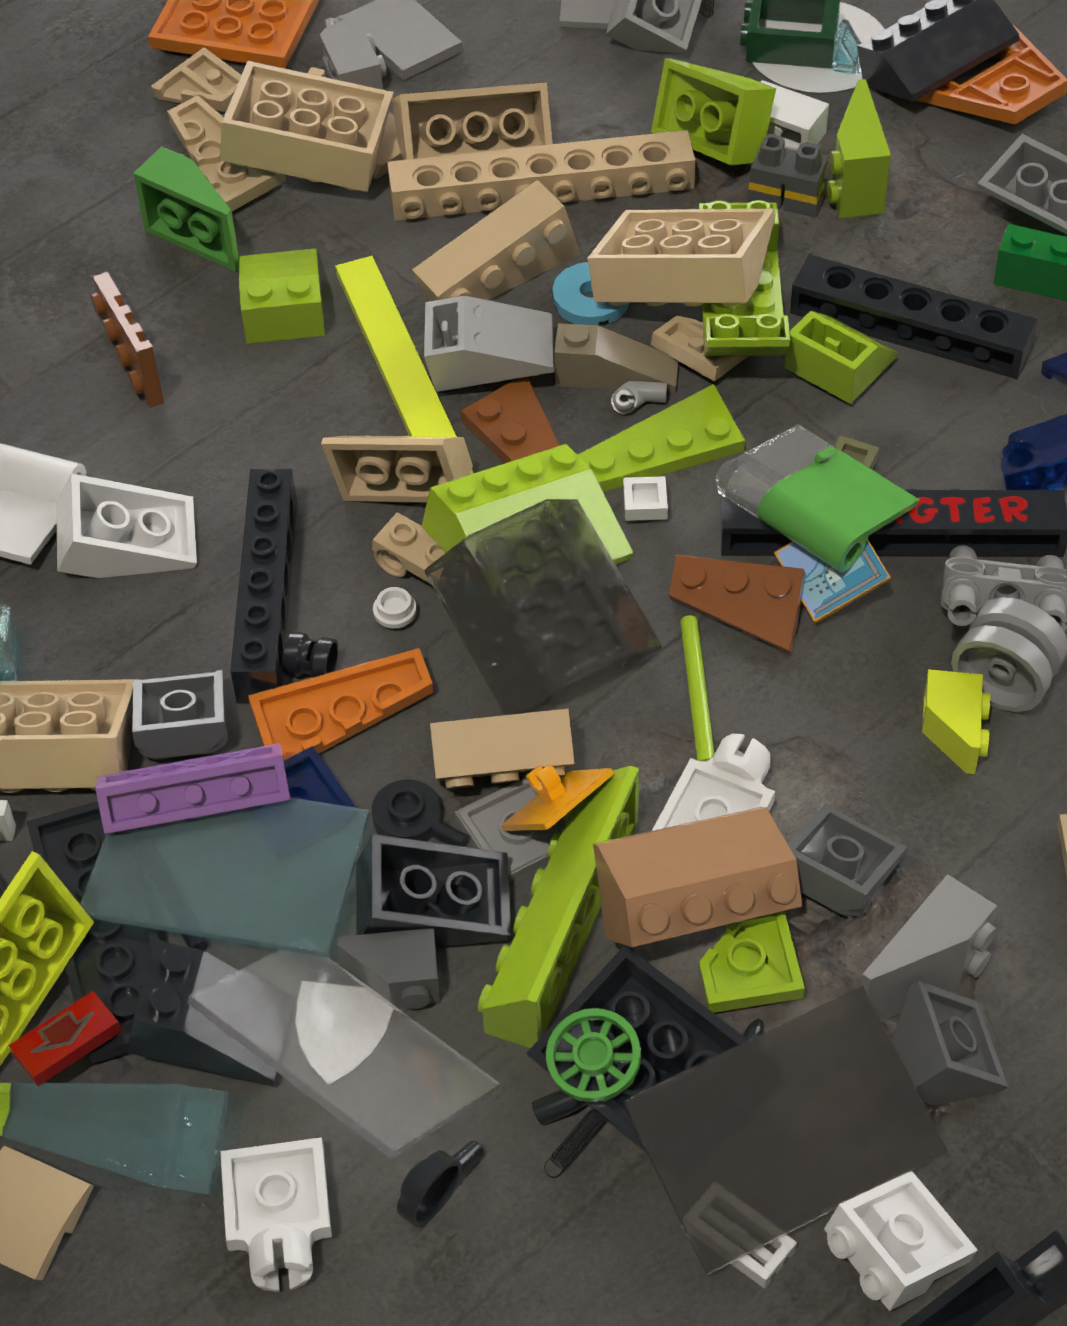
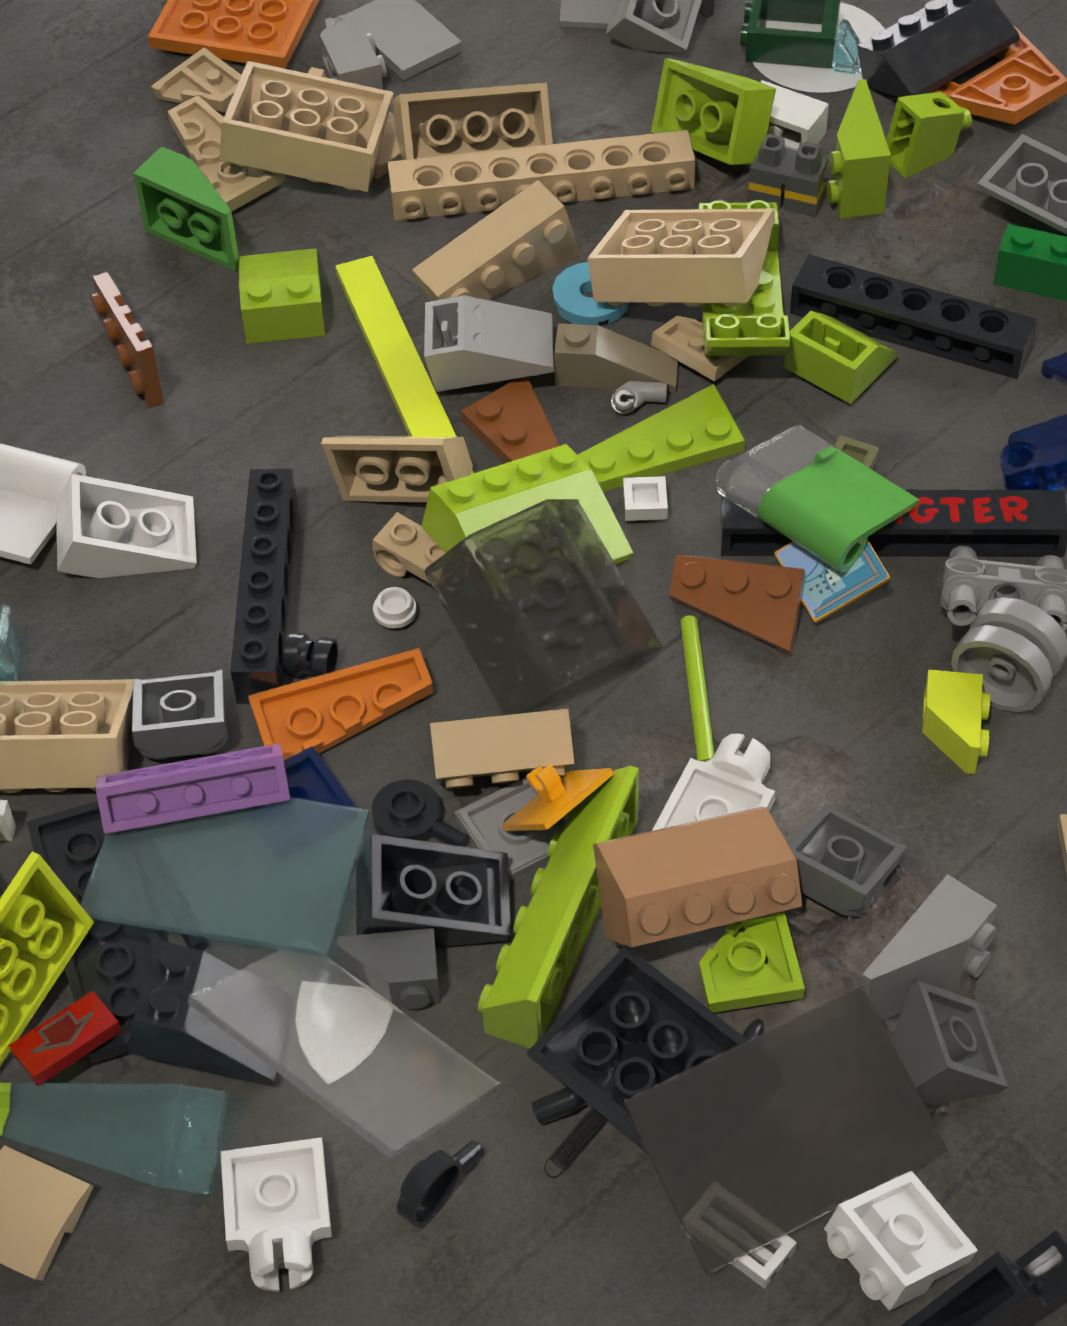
bright green wheel [546,1008,641,1102] -> none
none -> lime torso [886,92,972,178]

